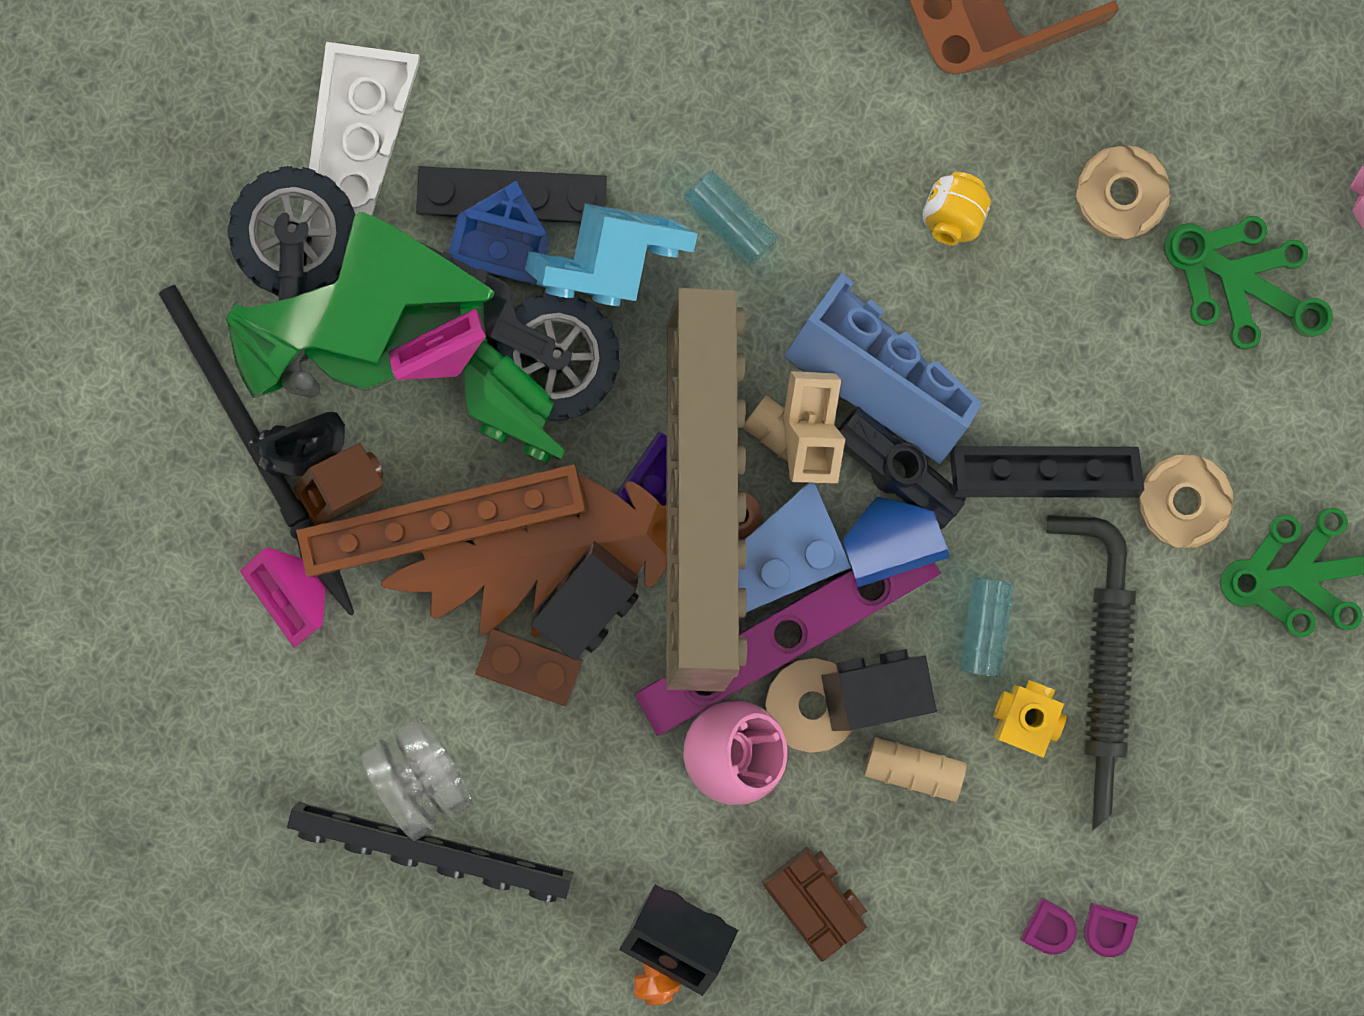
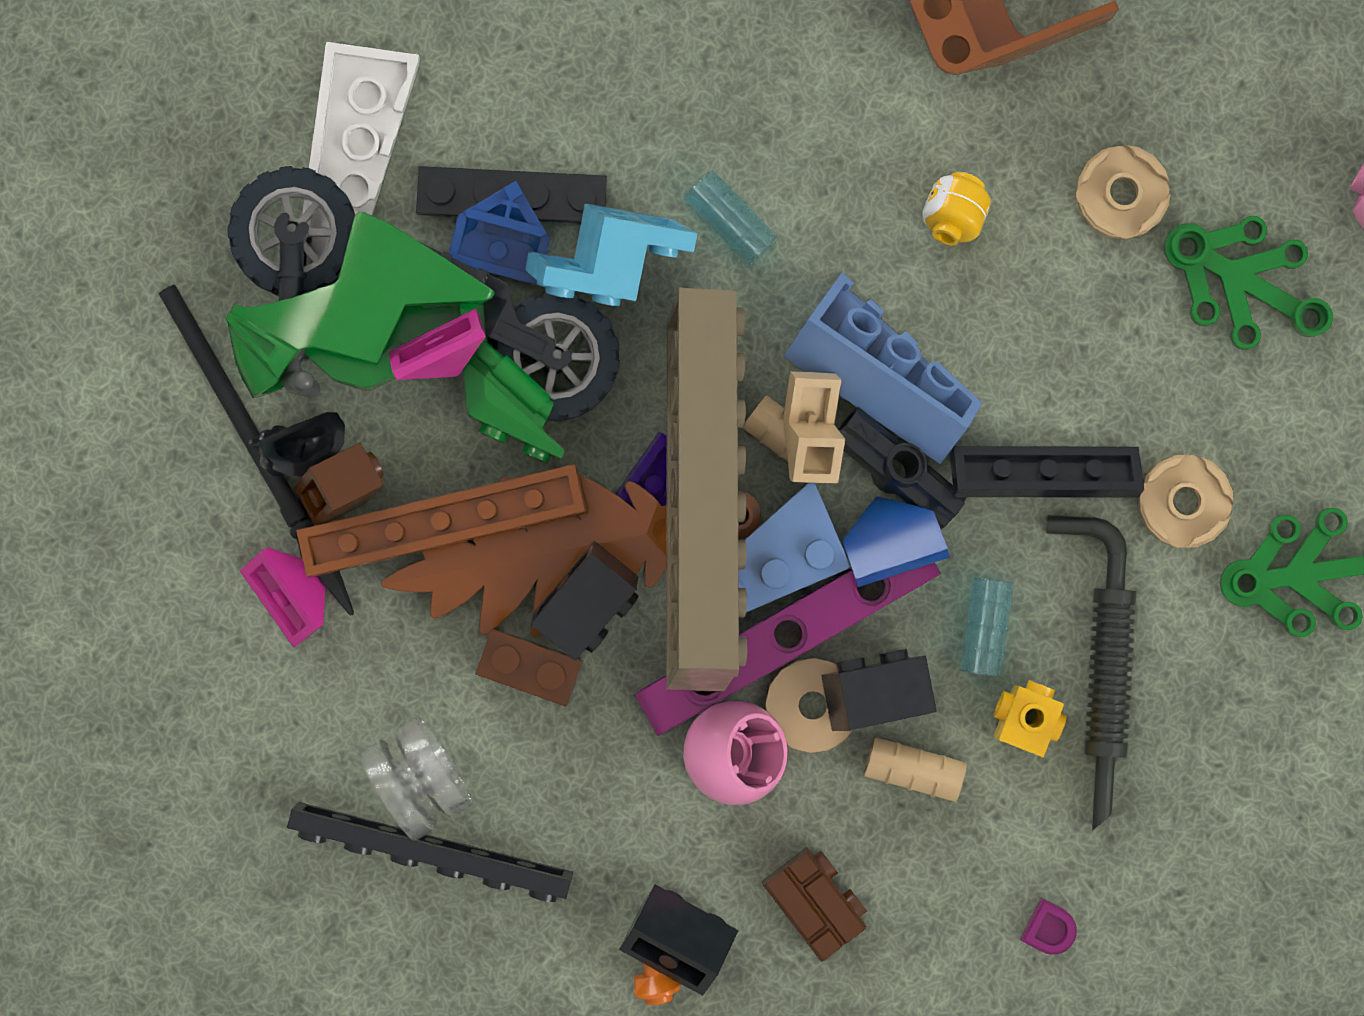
magenta tile [1084,903,1139,957] -> none

